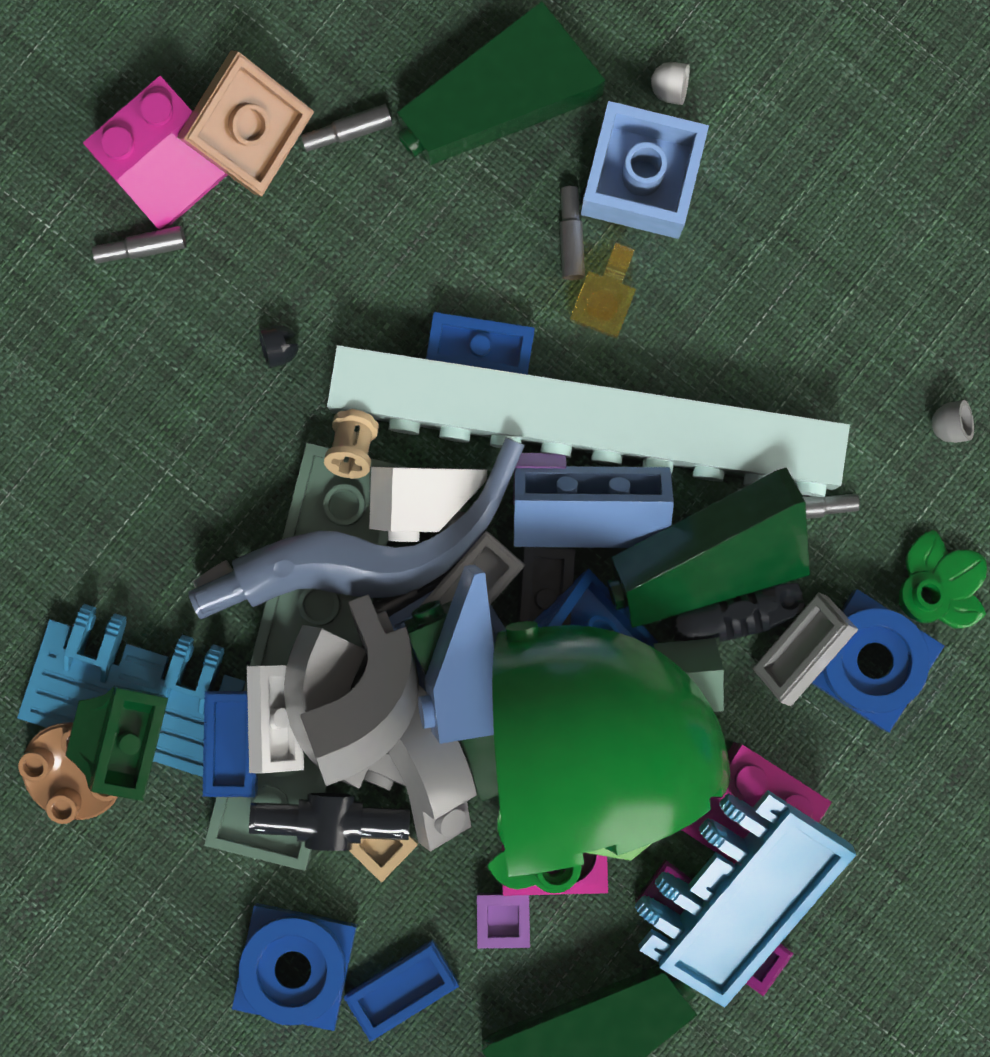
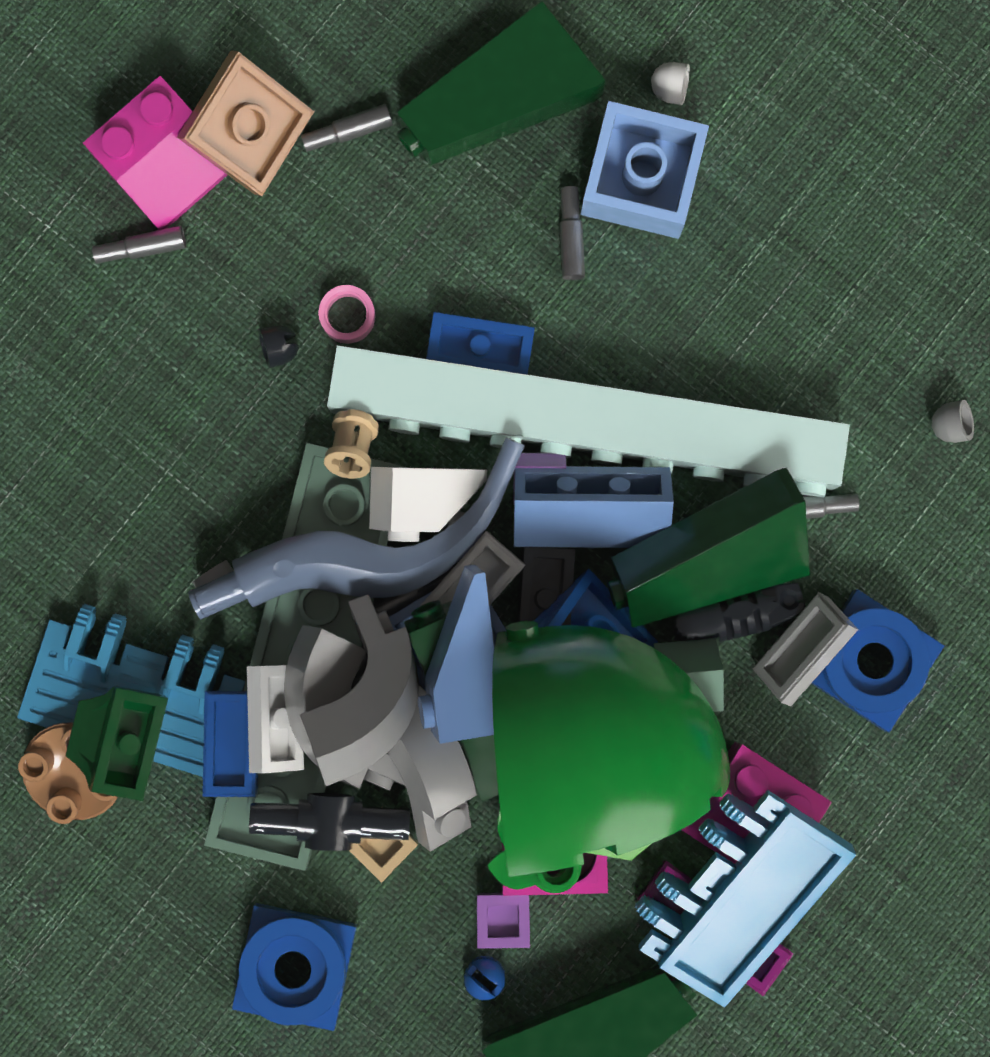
blue tile [343,939,460,1042] -> none
clear yellow plate [570,243,636,339] -> none
green plate [899,530,987,629] -> none
none -> bright pink piece [318,285,375,344]
none -> blue hinge [464,956,505,1001]

